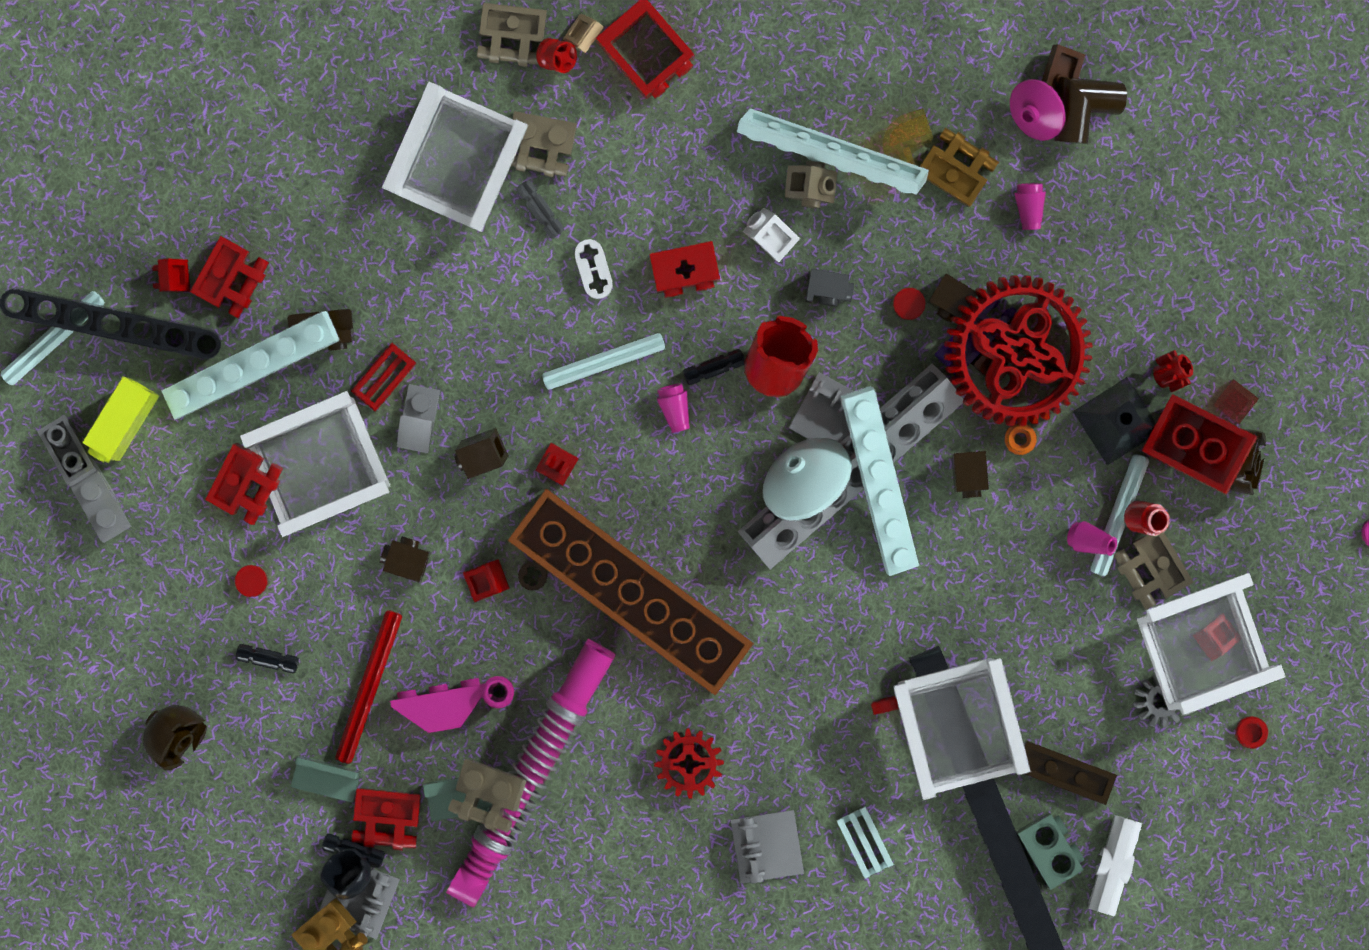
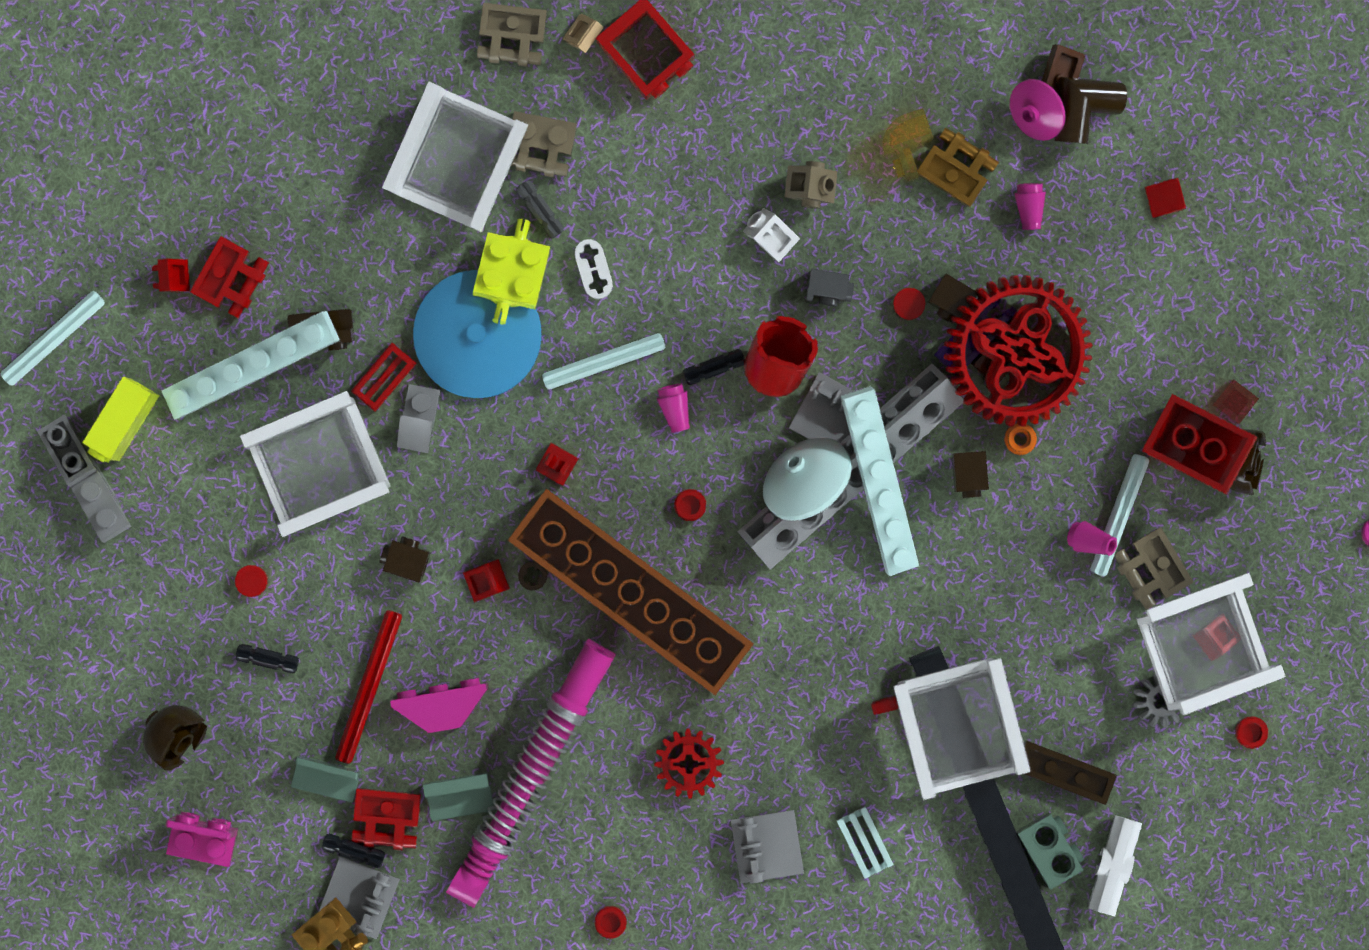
black beam [0,288,221,359] -> none
red plate [205,443,283,525] -> none
black hair [320,848,371,900] -> none
dark tan plate [448,759,527,832] -> none
dark brown brick [454,428,509,479] -> none
dark pink cone [482,676,514,708] -> none
red wheel [536,38,577,73] -> none
red brick [649,241,720,298] -> none
light aqua plate [737,108,929,195] -> none
black slope [1073,377,1156,465] -> none
red brick [1124,500,1170,536] -> none
red gear [1153,350,1193,393] -> none
none -> dark pink bracket [166,812,238,867]
none -> dark azure dish [413,270,542,398]
none -> neon yellow plate [473,219,550,325]
none -> red tile [595,906,627,939]
none -> red tile [674,489,706,521]
none -> red slope [1144,178,1186,218]

